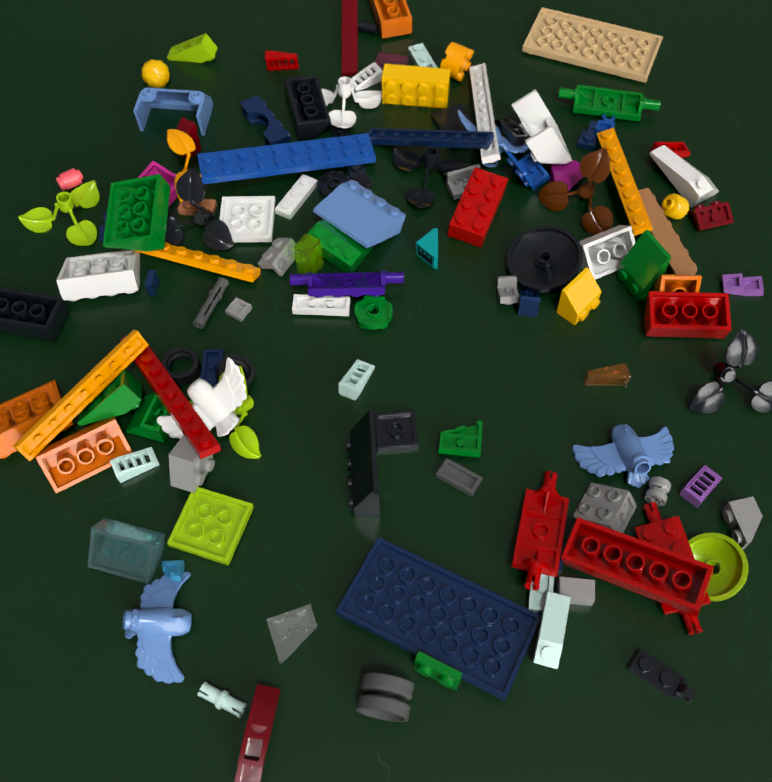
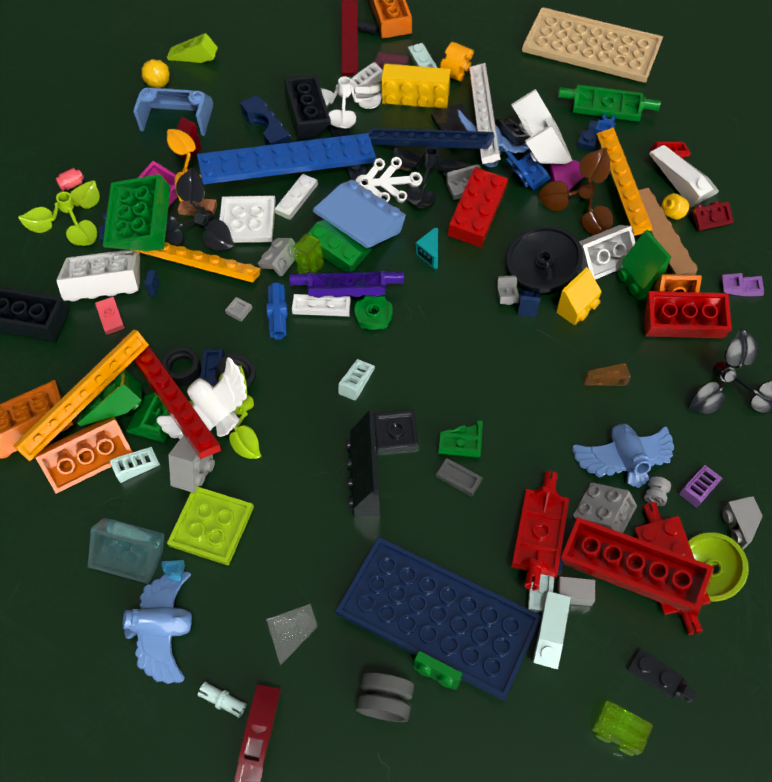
dark grey pin [192,277,229,329] -> none
red slope [265,51,299,71] -> none
black tile [317,170,351,198] -> none
none -> coral plate [95,297,125,335]
none -> blue piece [267,283,288,339]
none -> white tile [355,83,382,94]
none -> white plant [356,157,422,203]
none -> clear neon green brick [592,700,653,756]

